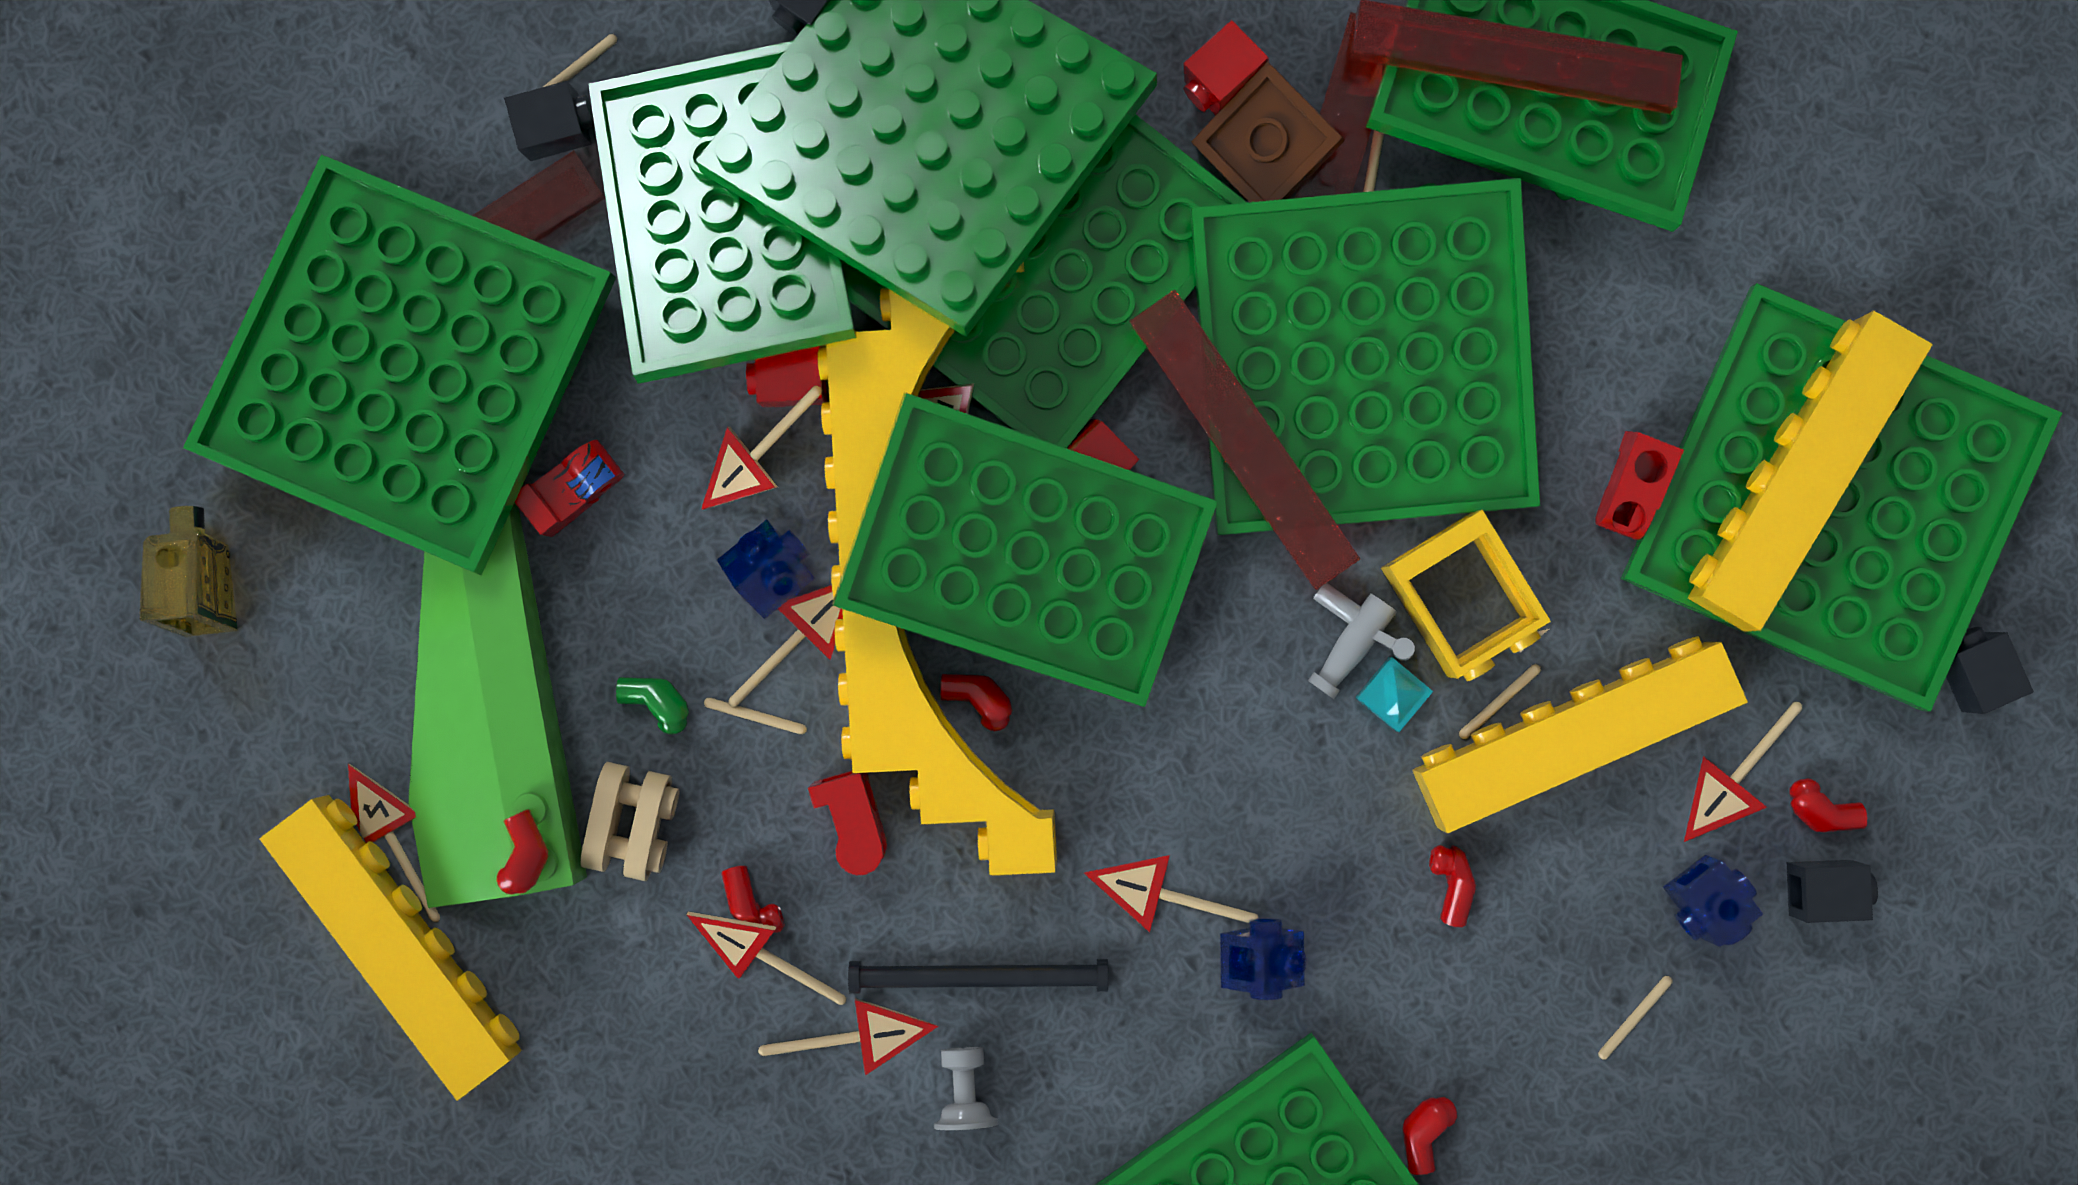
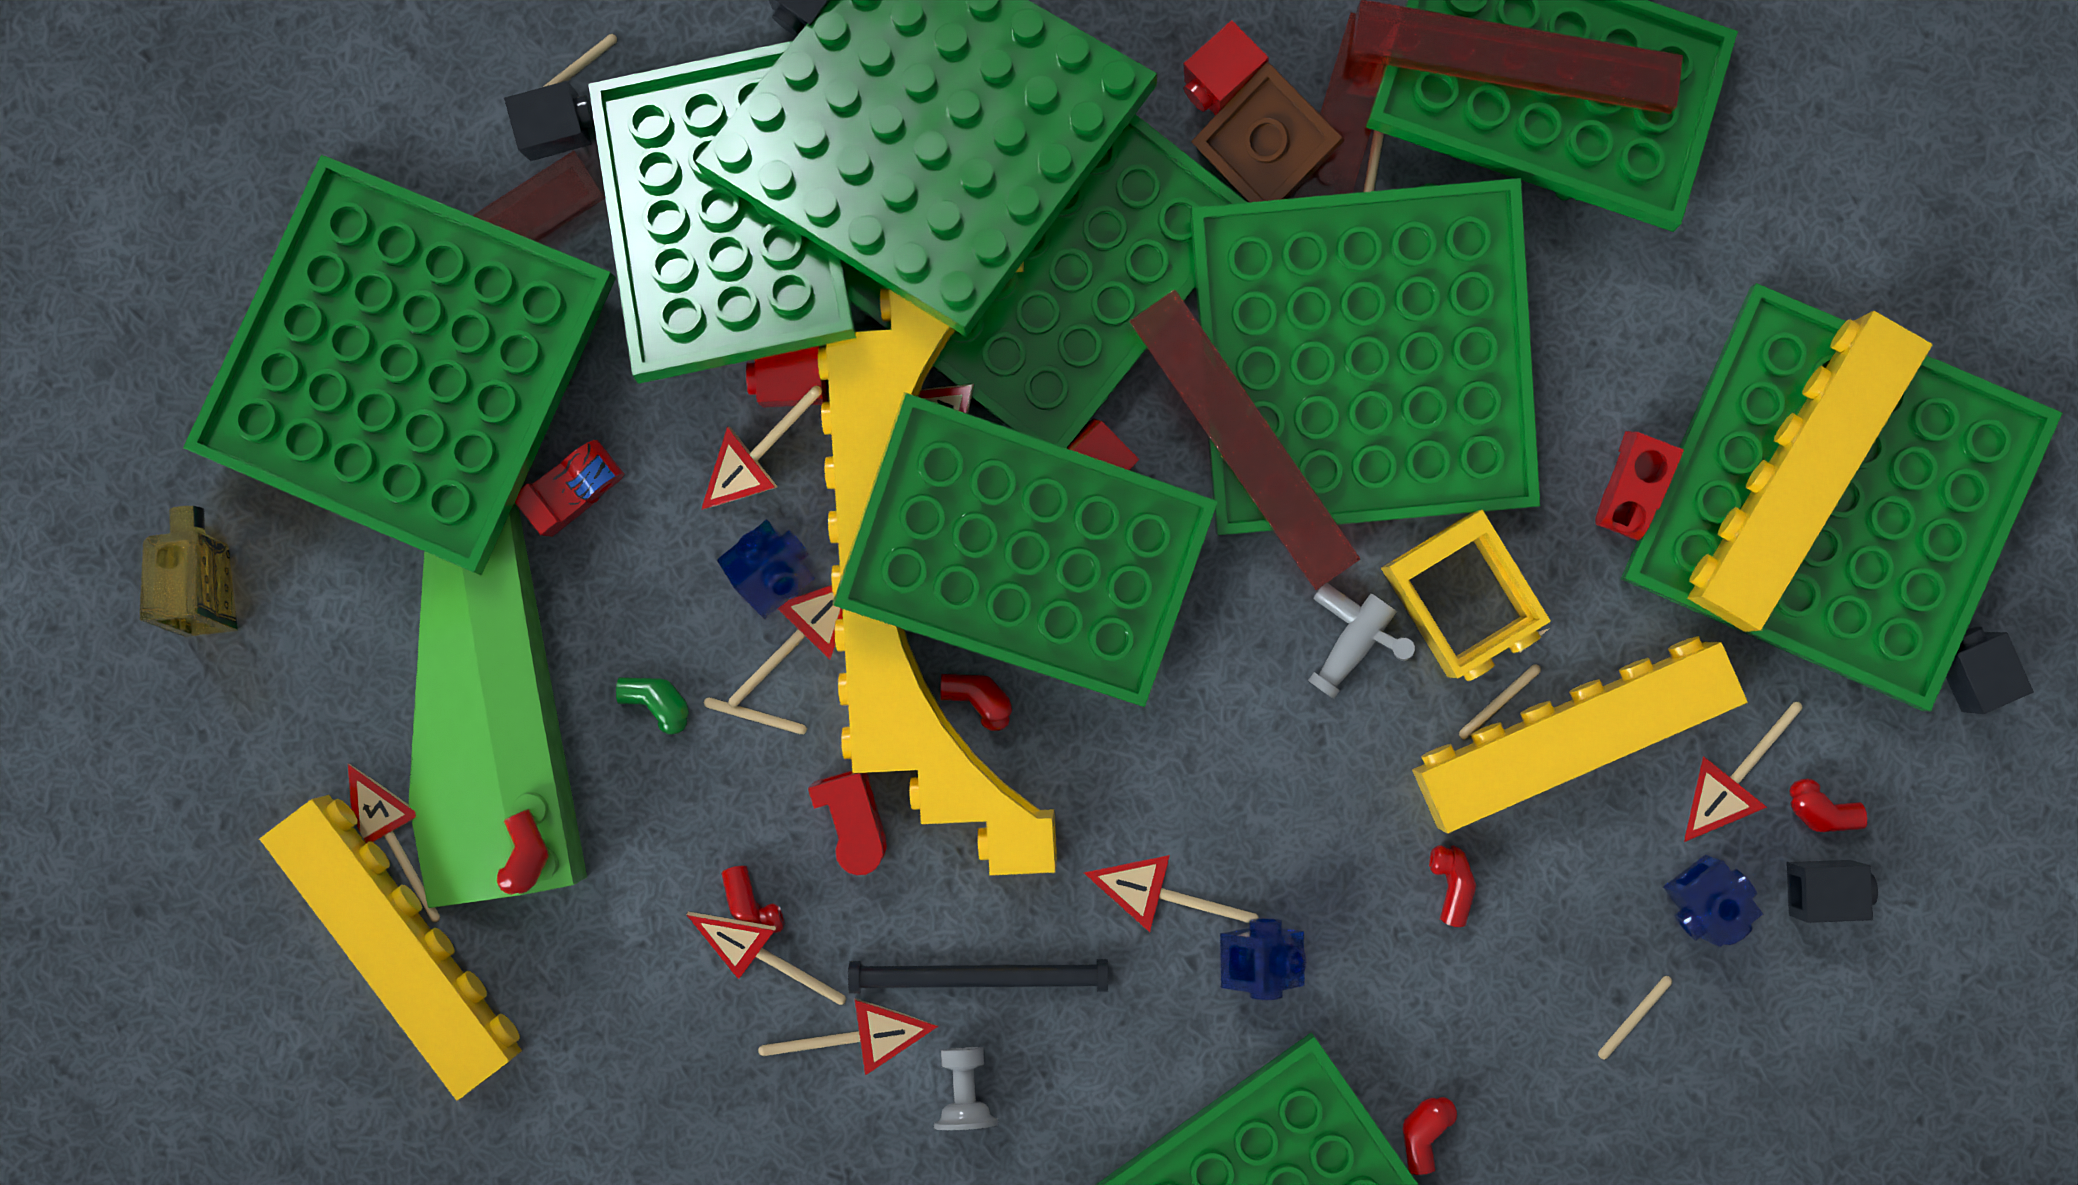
tan brick [581,762,679,881] -> none
teal tile [1355,657,1433,733] -> none

